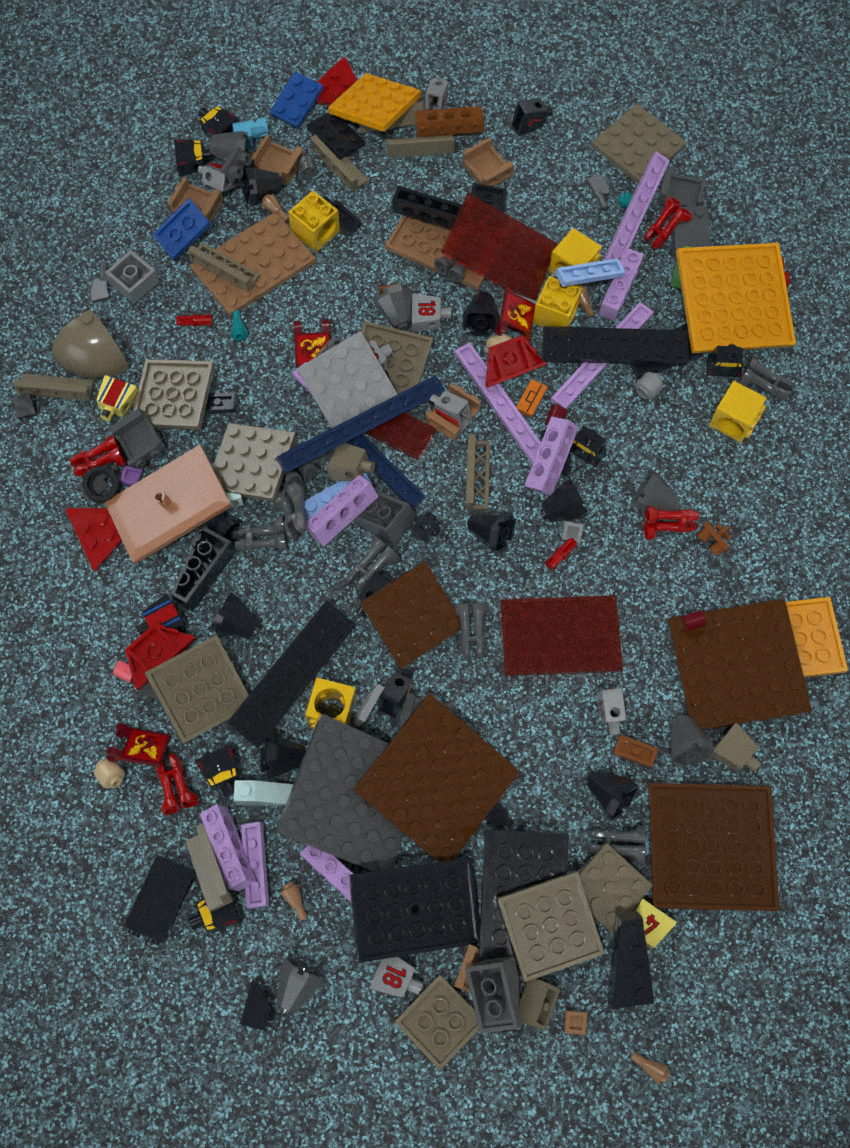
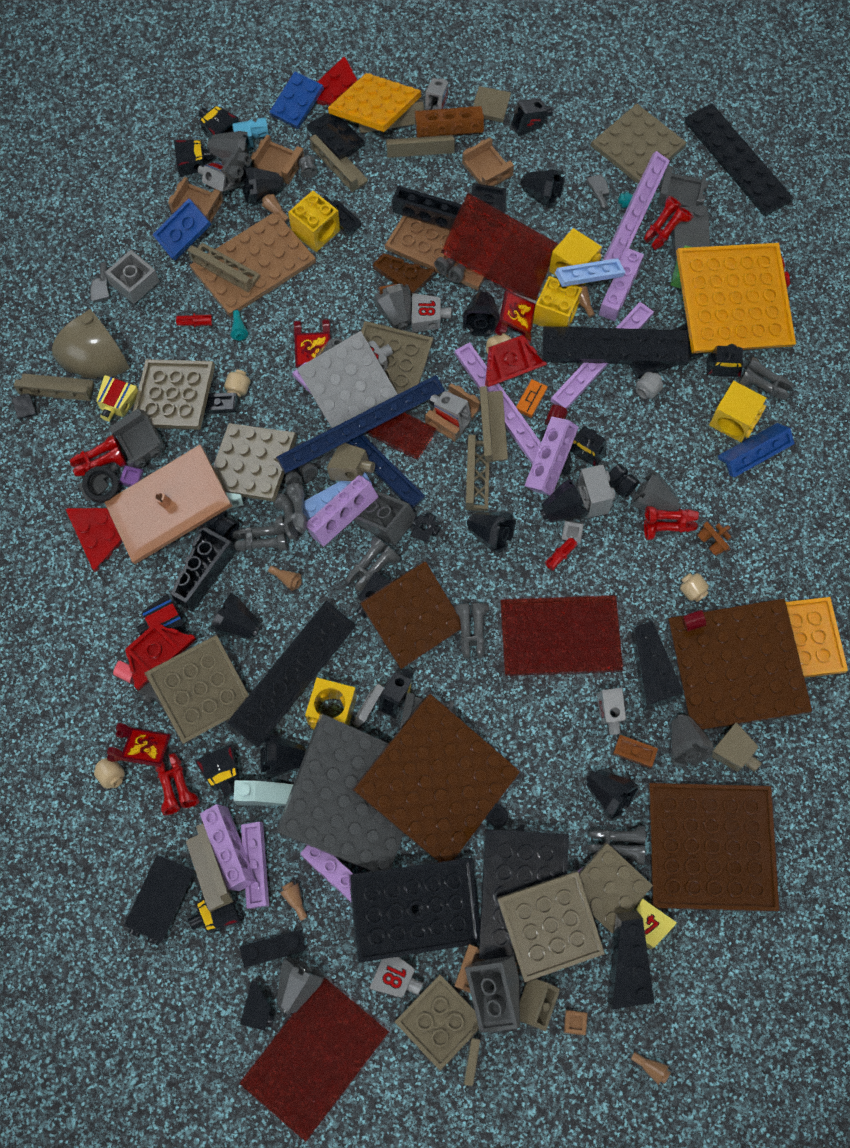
none -> tan head [224,369,250,398]
none -> clear red plate [239,978,389,1142]
none -> black plate [240,929,307,968]
none -> medium nougat cone [268,566,302,591]
none -> reddish brown wing [372,253,435,296]
none -> dark tan tile [463,1038,480,1086]
none -> dark tan tile [473,86,511,123]
none -> dark tan panel [479,386,508,462]
none -> black cone [521,169,565,206]
none -> light grey brick [577,465,615,518]
none -> black wheel [609,464,640,499]
none -> black wedge [631,621,684,711]
none -> tan head [680,573,709,602]
none -> black plate [684,103,793,217]
none -> blue panel [718,423,794,477]

